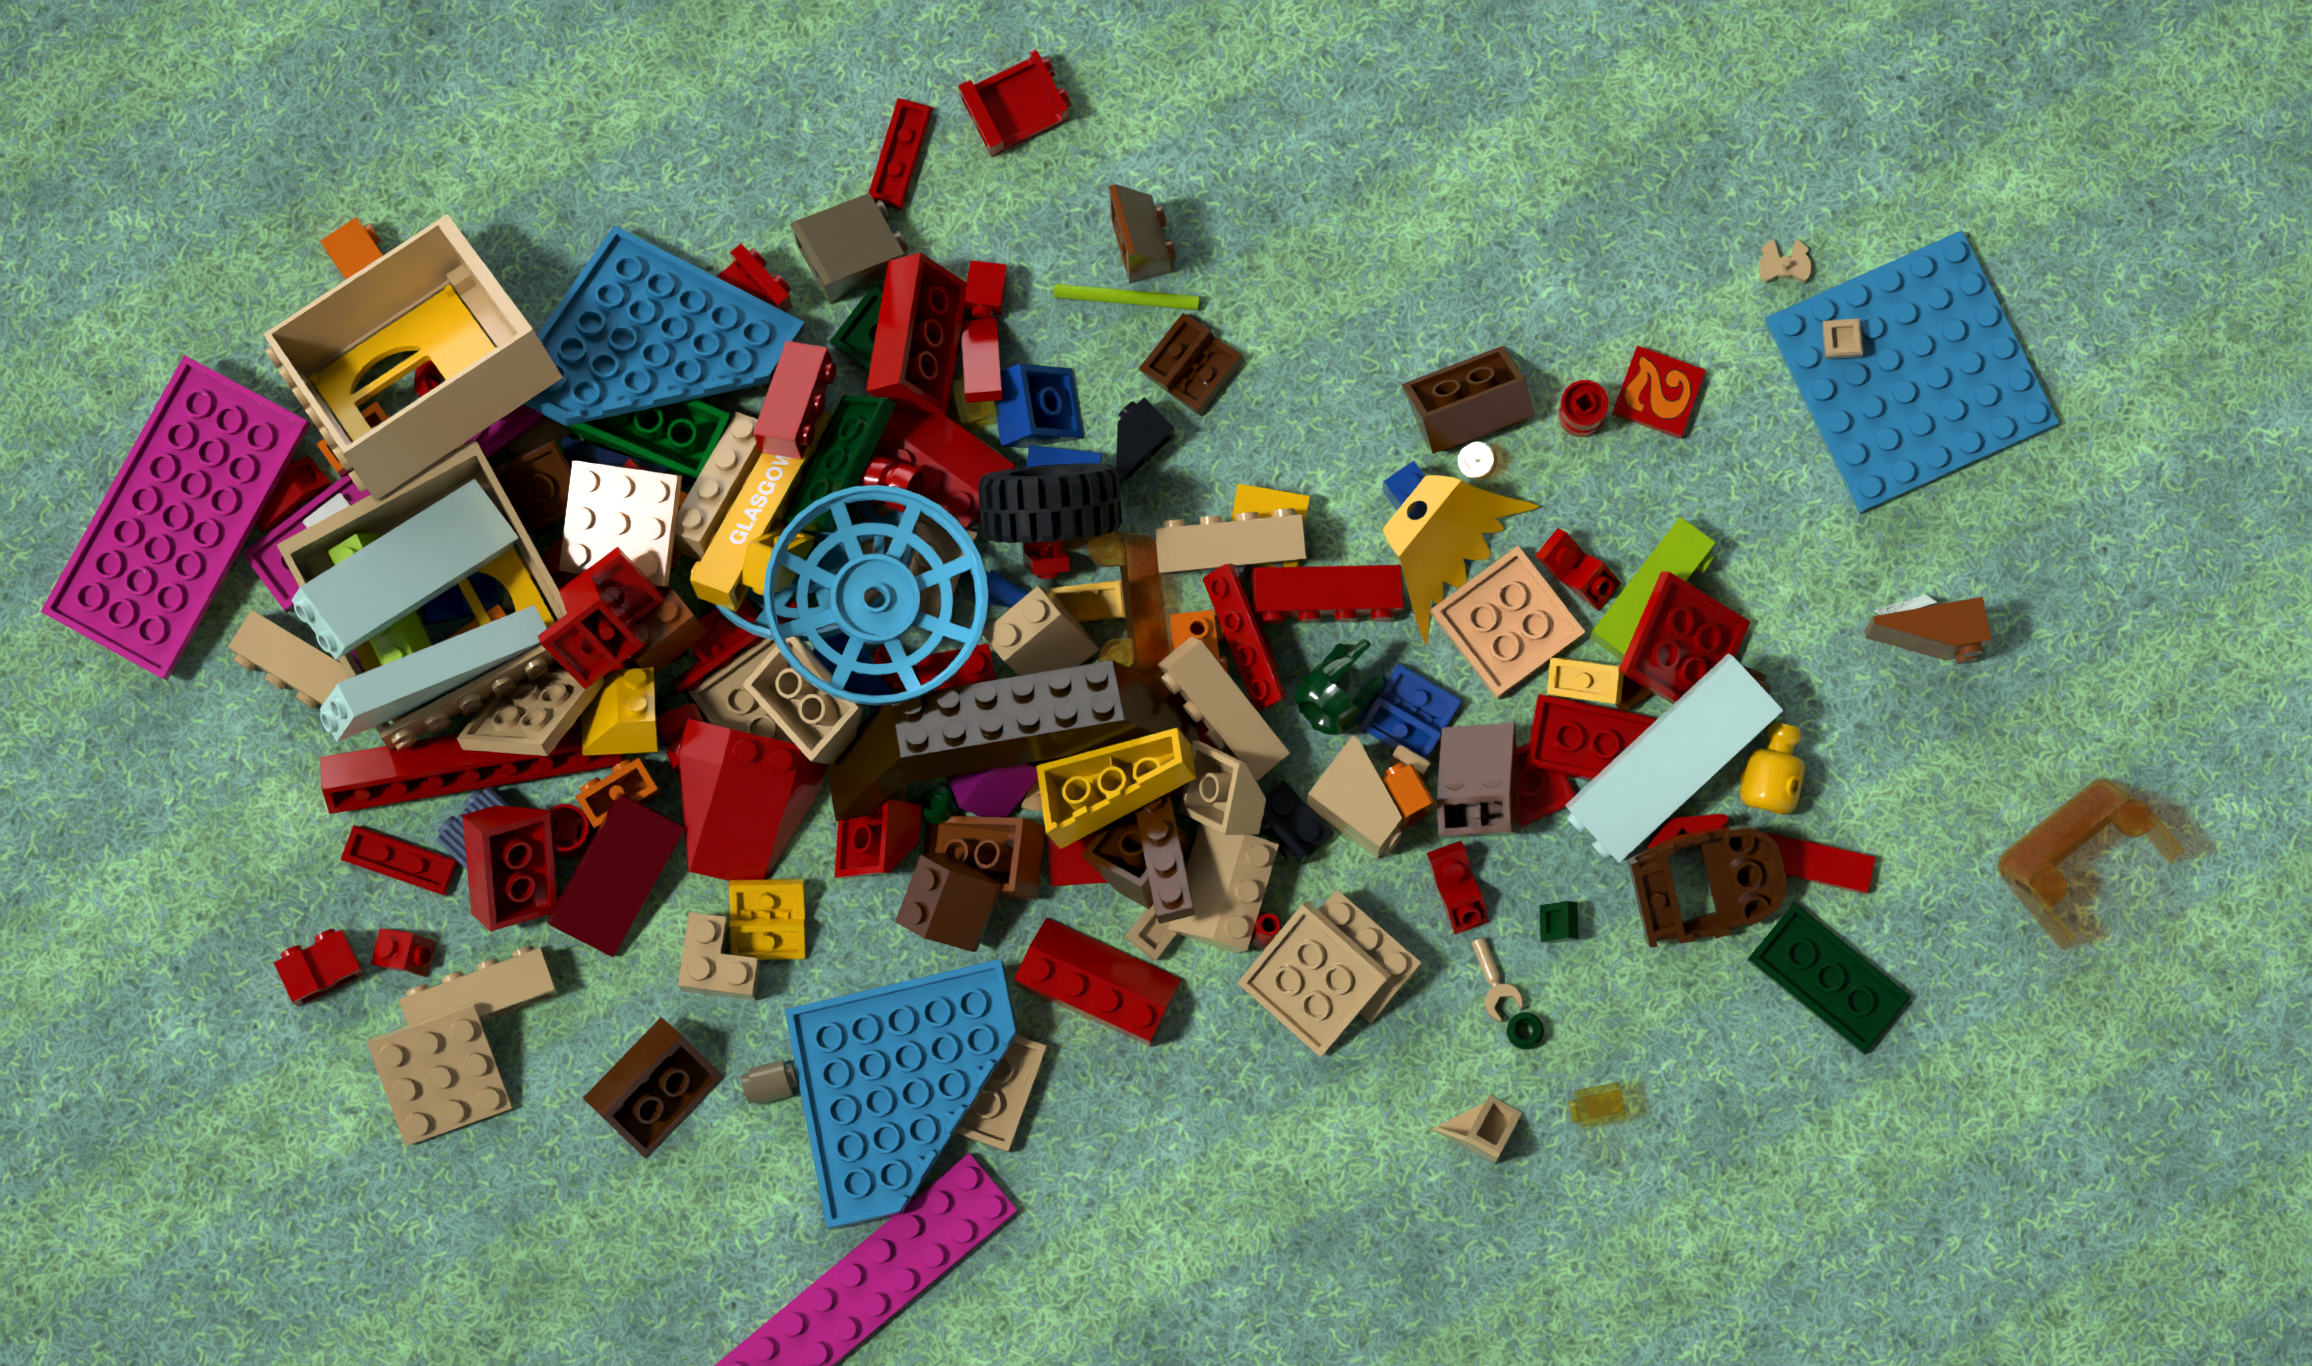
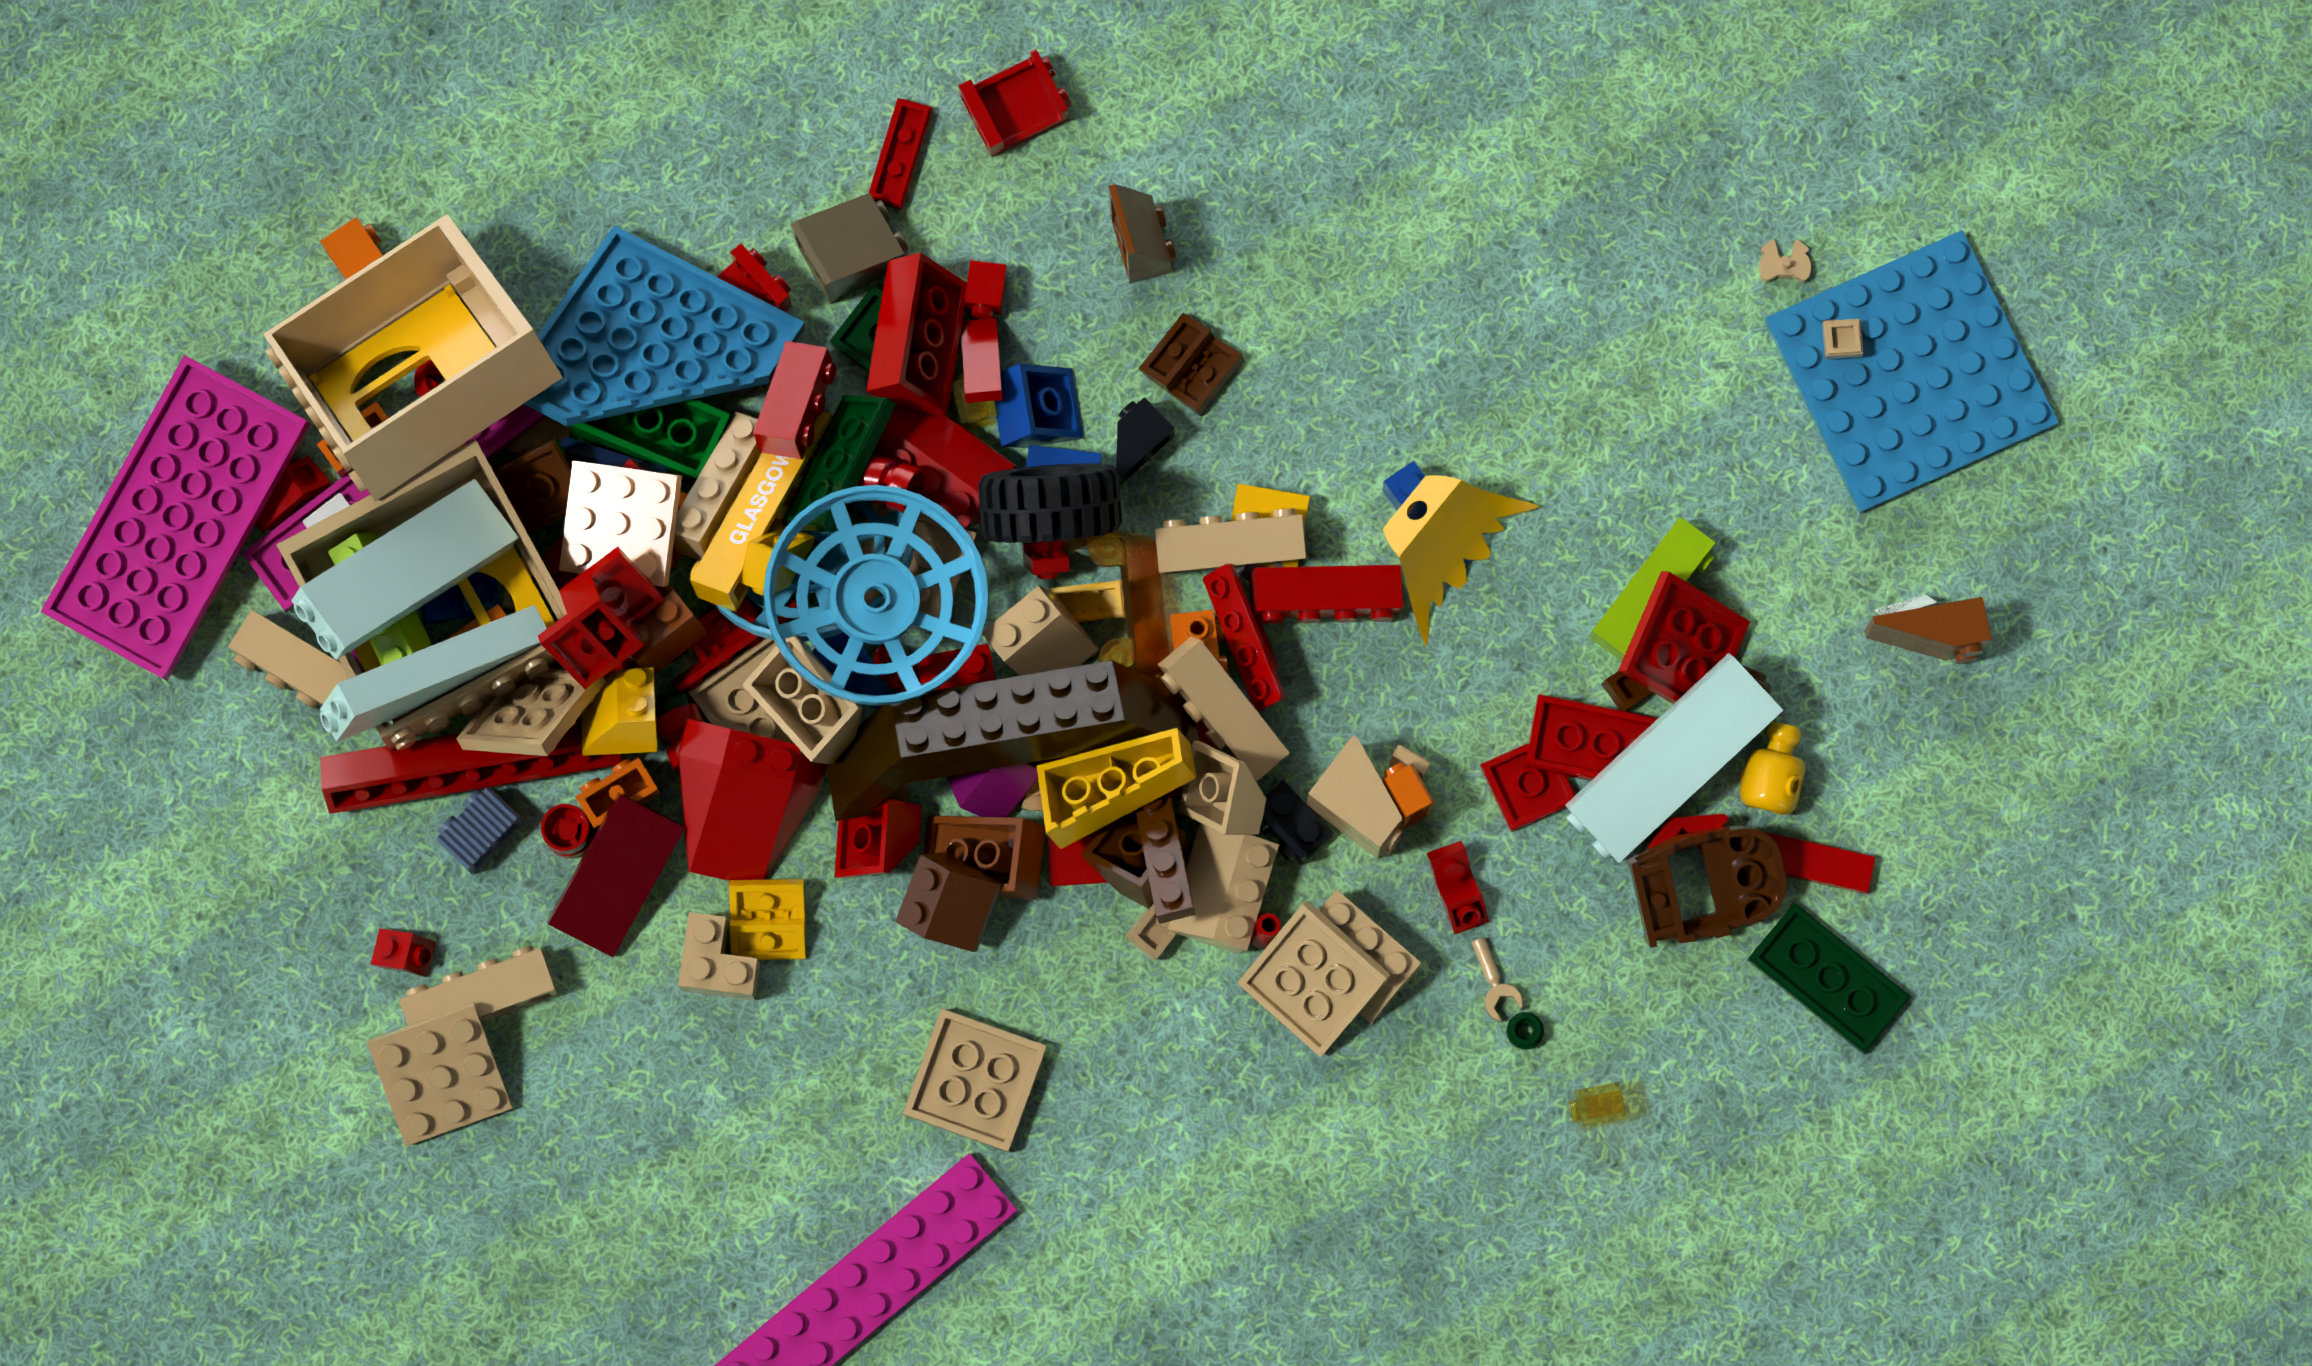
red brick [273,929,365,1007] -> none
red tile [340,825,459,897] -> none
red slope [462,805,557,932] -> none
reddish brown slope [583,1017,723,1158] -> none
dark tan brick [741,1059,799,1105] -> none
dark azure plate [785,959,1018,1230] -> none
dark green tile [917,786,956,824] -> none
blue cone [972,569,1029,608] -> none
red slope [1014,918,1182,1047] -> none
lime bar [1053,284,1199,310] -> none
dark green piece [1295,639,1388,735] -> none
blue slope [1359,663,1462,760] -> none
reddish brown slope [1402,346,1535,454] -> none
light nougat plate [1430,546,1585,700] -> none
tan slope [1431,1095,1522,1164] -> none
slope [1436,723,1521,839] -> none
tile [1459,442,1497,479] -> none
red slope [1535,528,1622,611] -> none
dark green plate [1539,901,1579,943] -> none
yellow plate [1547,657,1624,704] -> none
red wheel [1558,380,1608,437] -> none
tile [1612,345,1706,439] -> none
clear orange windscreen [1997,779,2185,950] -> none

